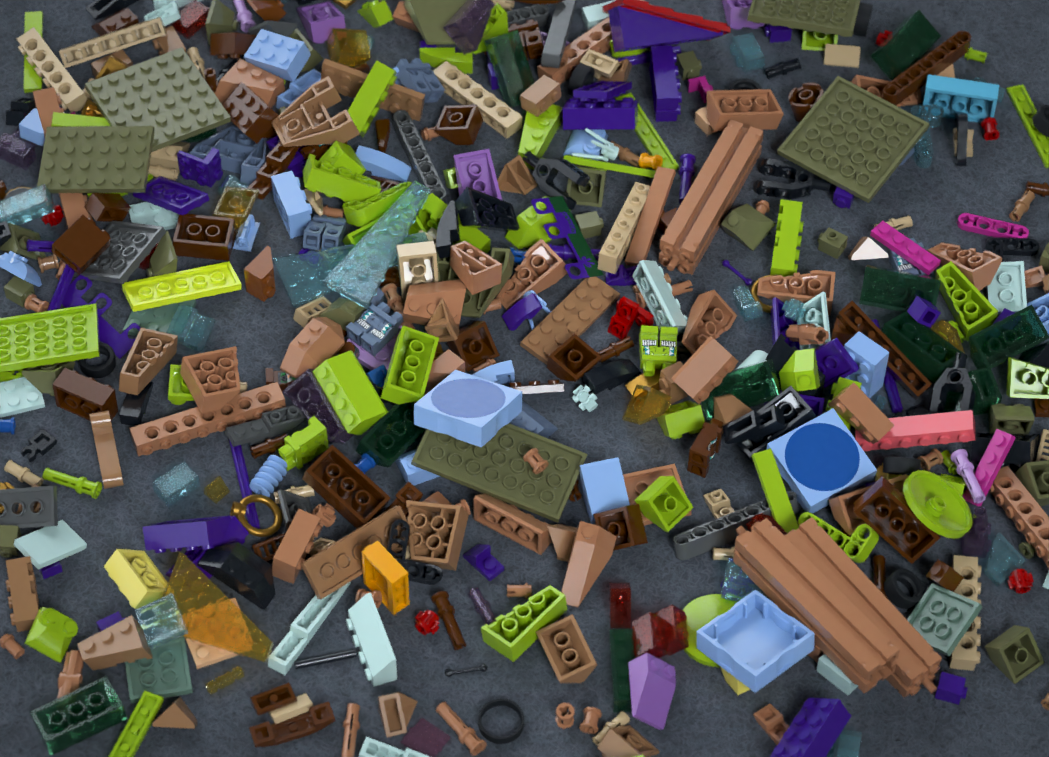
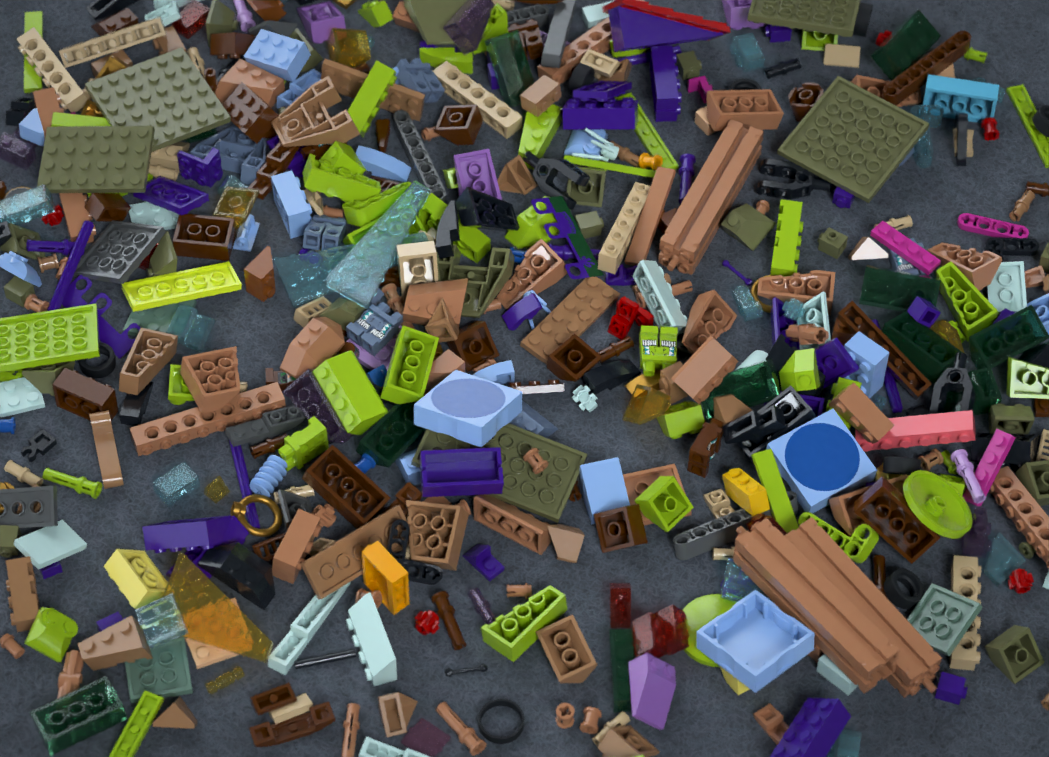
reddish brown brick [51,215,111,276] -> none
nougat wedge [450,241,502,295] -> none
nougat wedge [561,521,617,608] -> none
reddish brown slope [926,559,964,592] -> none
none -> dark purple piece [420,447,504,497]
none -> yellow brick [722,468,770,516]

